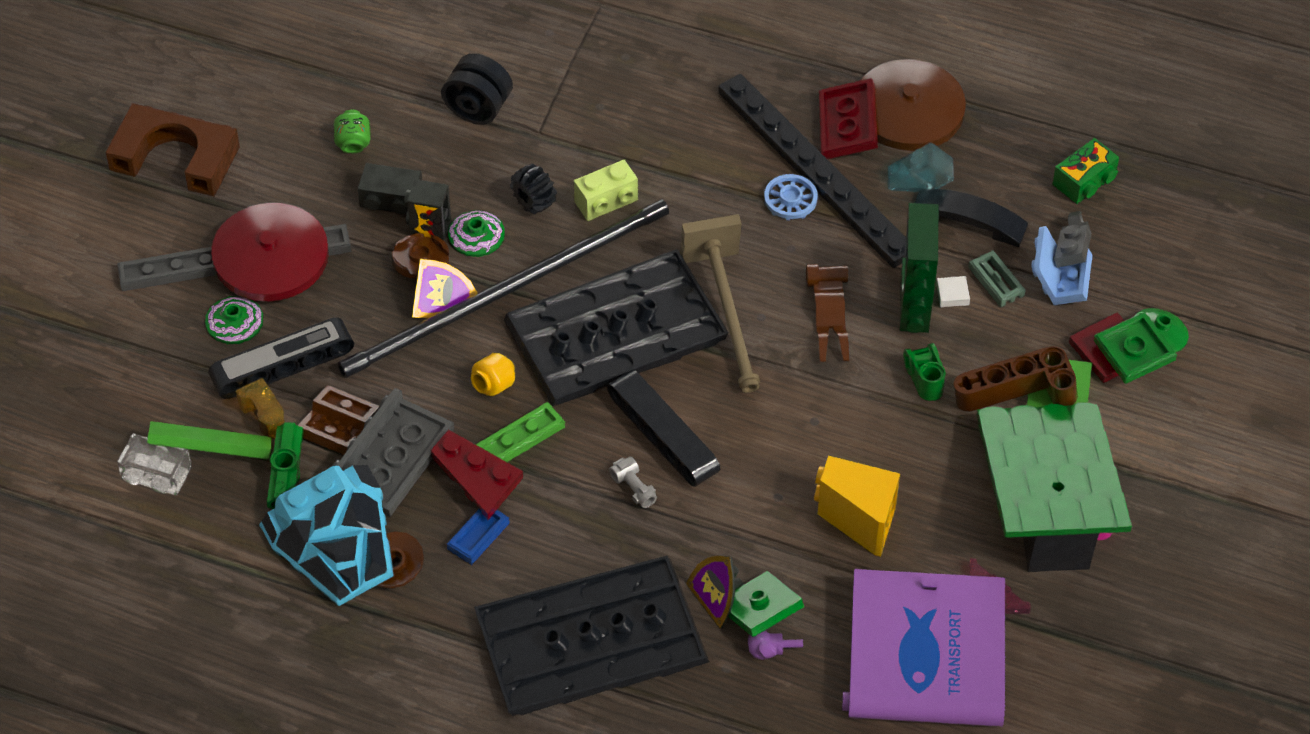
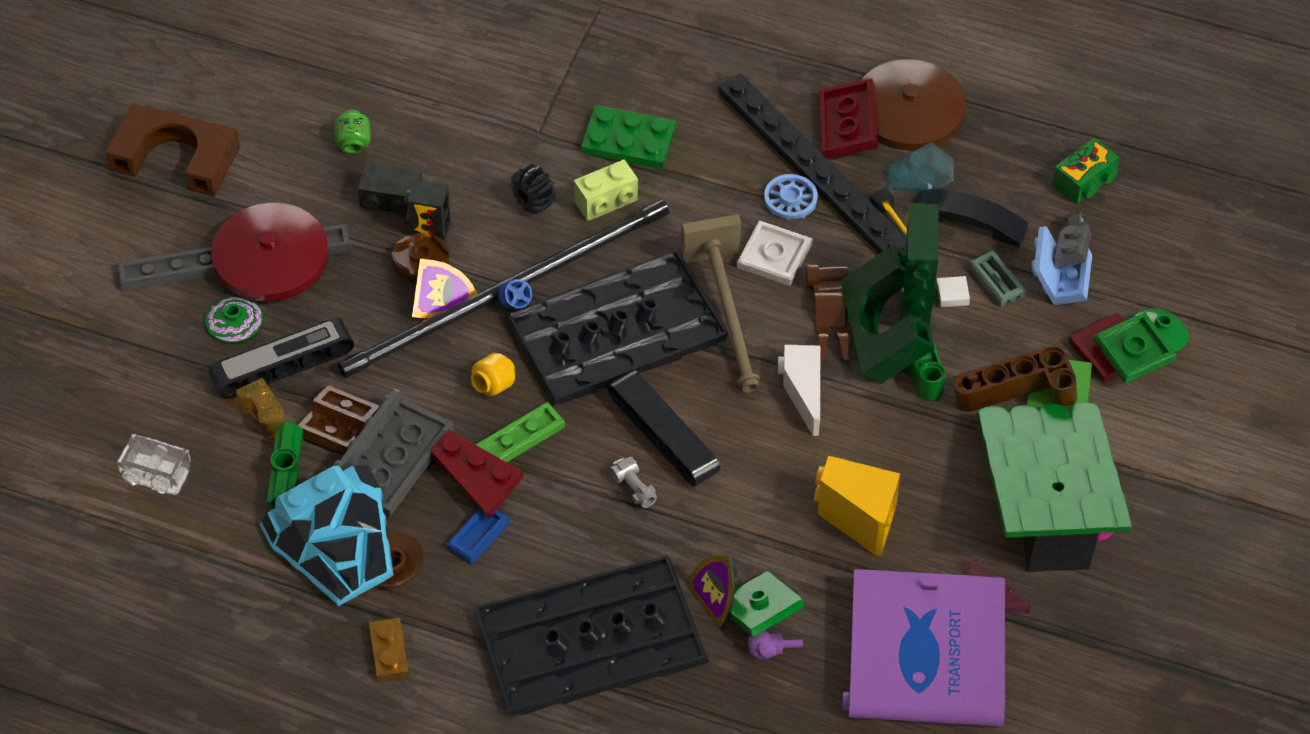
bright green tile [147,421,272,460] -> none
black wheel [441,53,513,125] -> none
dish [448,210,505,257] -> none
none -> pearl gold plate [369,618,409,682]
none -> blue wheel [498,279,532,309]
none -> green plate [581,105,676,169]
none -> white tile [737,220,812,286]
none -> white slope [778,345,820,436]
none -> dark green arch [840,245,935,384]
none -> black hinge [869,188,907,237]

